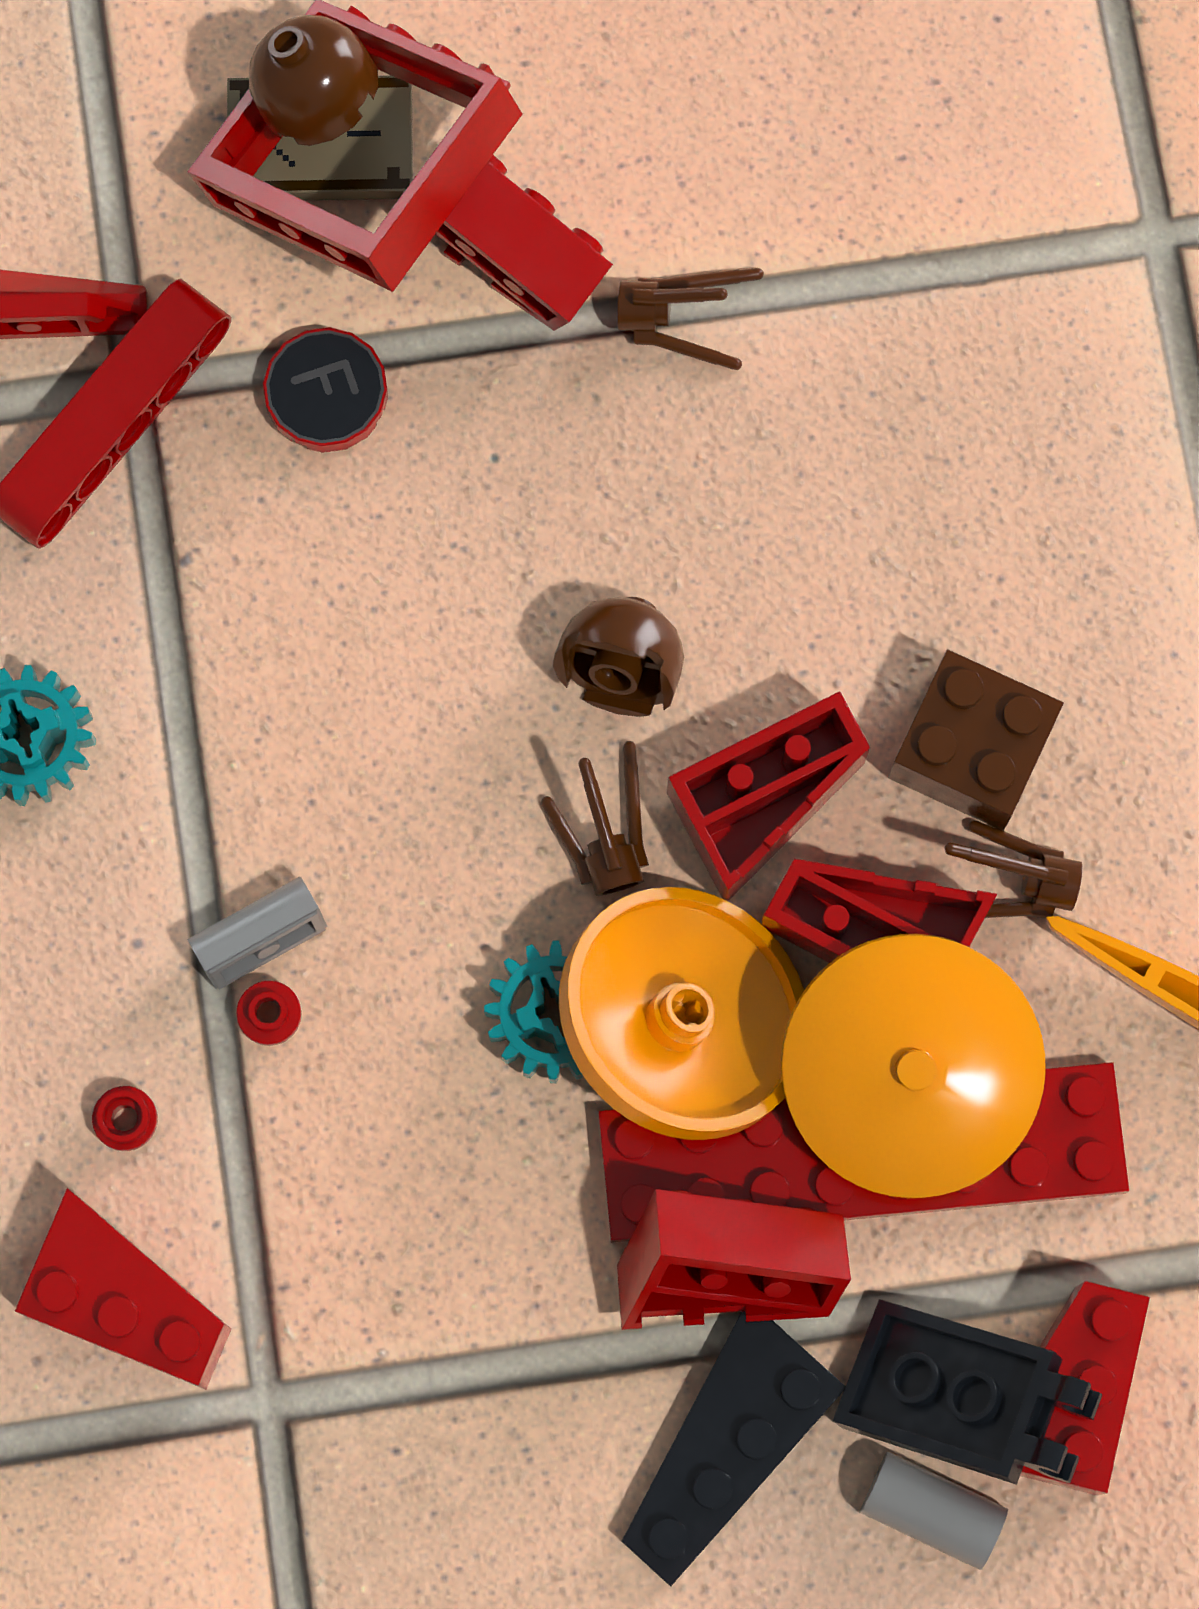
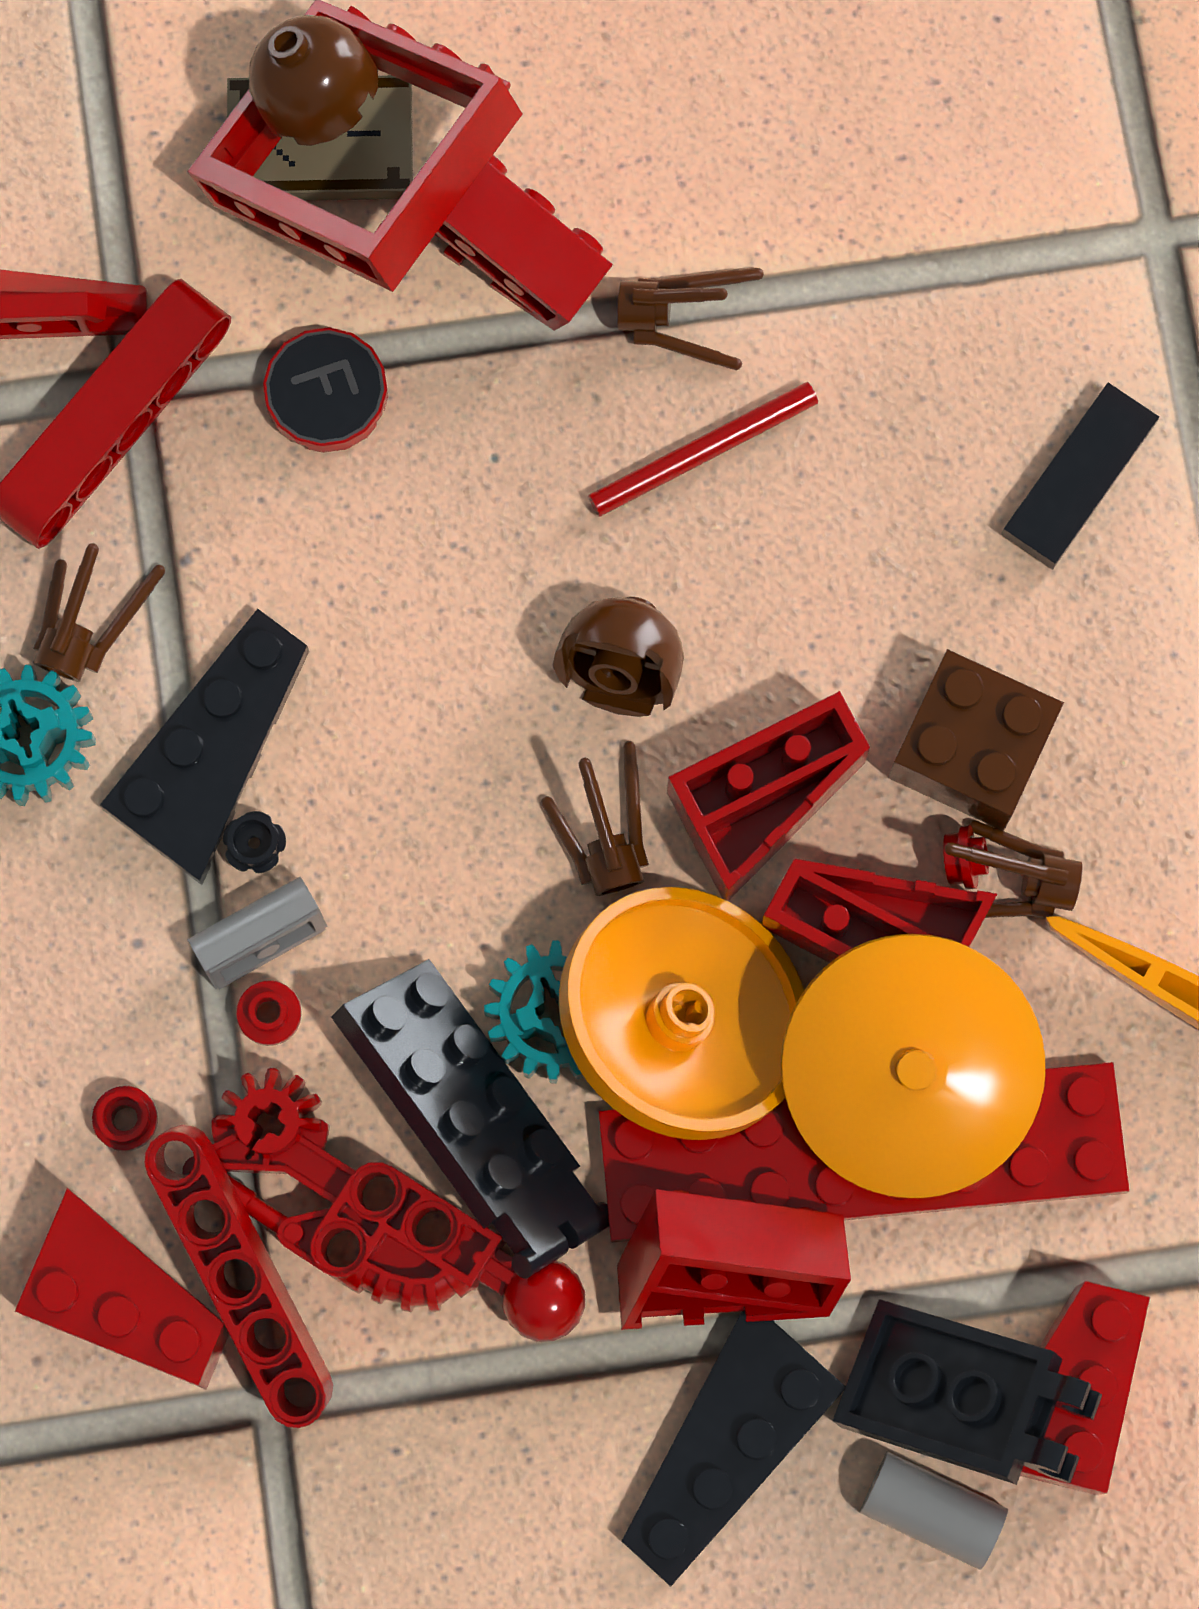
none -> reddish brown plant [33,543,165,682]
none -> black wing [100,609,309,885]
none -> red beam [144,1125,333,1428]
none -> red arm [182,1068,585,1342]
none -> black plate [223,811,286,874]
none -> black hinge [331,959,609,1279]
none -> red bar [588,382,818,517]
none -> red plate [943,825,989,890]
none -> black tile [1001,382,1160,570]

